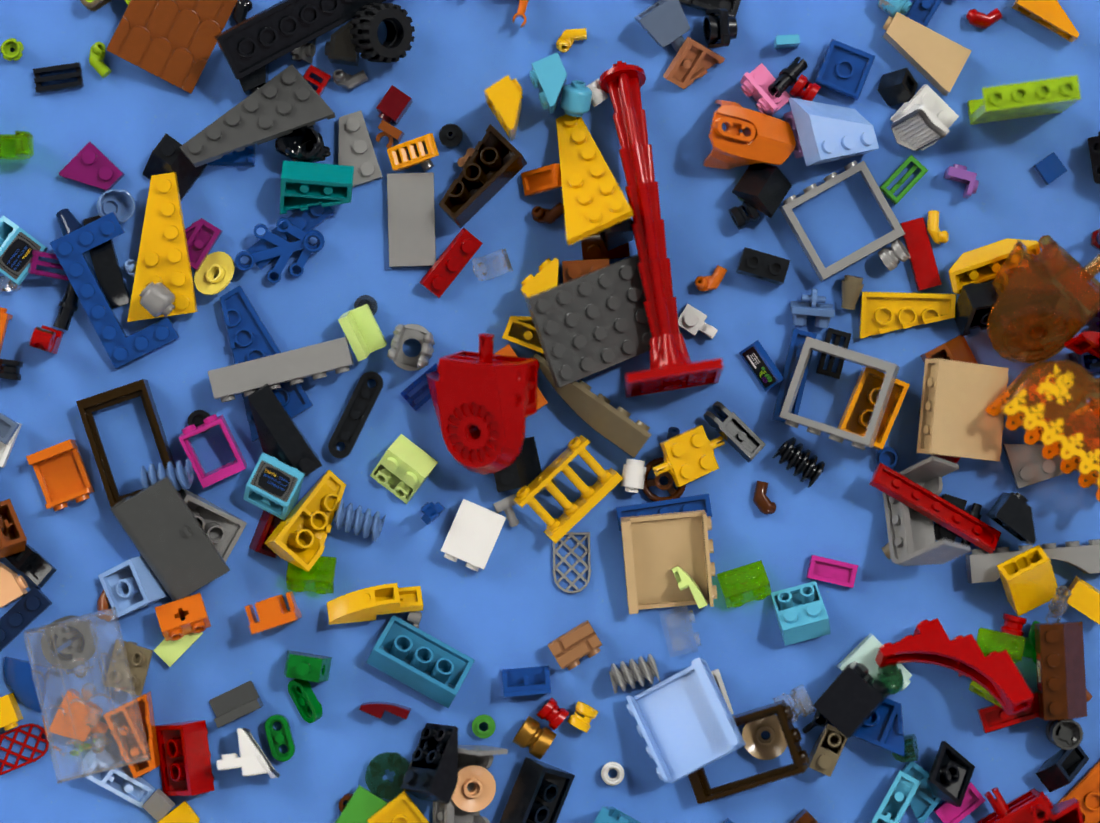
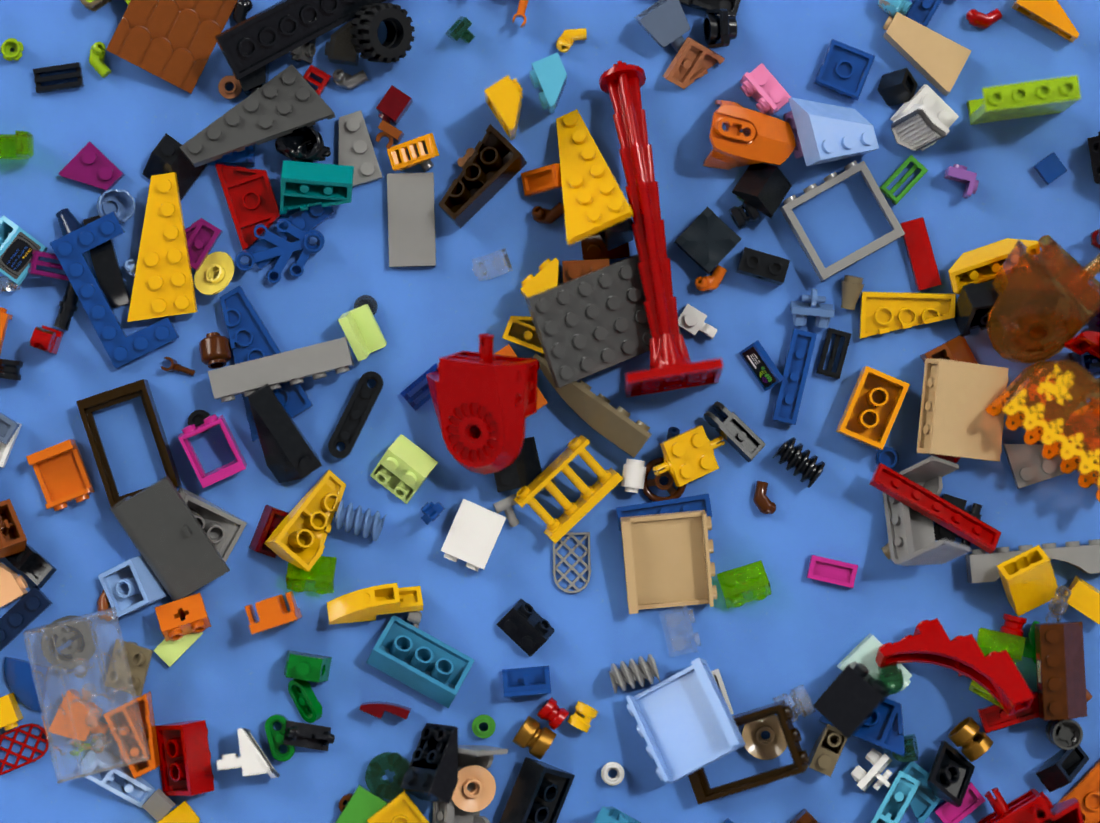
light grey head [140,282,175,317] -> none
medium blue piece [141,459,194,490] -> none
dark grey panel [209,681,263,728] -> none
slope [243,453,304,520] -> none
light grey piece [387,324,435,371] -> none
red plate [419,228,483,298] -> none
black tile [439,124,463,148] -> none
medium nougat brick [547,620,602,670] -> none
medium azure head [560,80,592,117] -> none
white piece [586,78,608,107] -> none
yellowish green slope [672,566,708,609] -> none
black pin [768,57,808,98] -> none
medium azure slope [771,581,831,646] -> none
medium azure tile [774,34,800,49] -> none
light grey window [779,336,900,450] -> none
red wheel [789,74,821,101] -> none
black hand [802,710,828,733] -> none
light grey wheel [878,239,911,271] -> none
yellow arm [927,210,949,245] -> none
black slope [987,492,1036,545] -> none
none -> reddish brown hand [161,357,195,376]
none -> reddish brown head [199,332,231,369]
none -> red wing [215,164,281,251]
none -> nougat plate [218,75,242,99]
none -> black hinge [283,721,335,751]
none -> clear green tile [445,16,475,44]
none -> black bracket [496,599,555,657]
none -> black brick [674,207,741,274]
none -> white hips [850,749,893,792]
none -> pearl gold wheel [948,717,993,762]

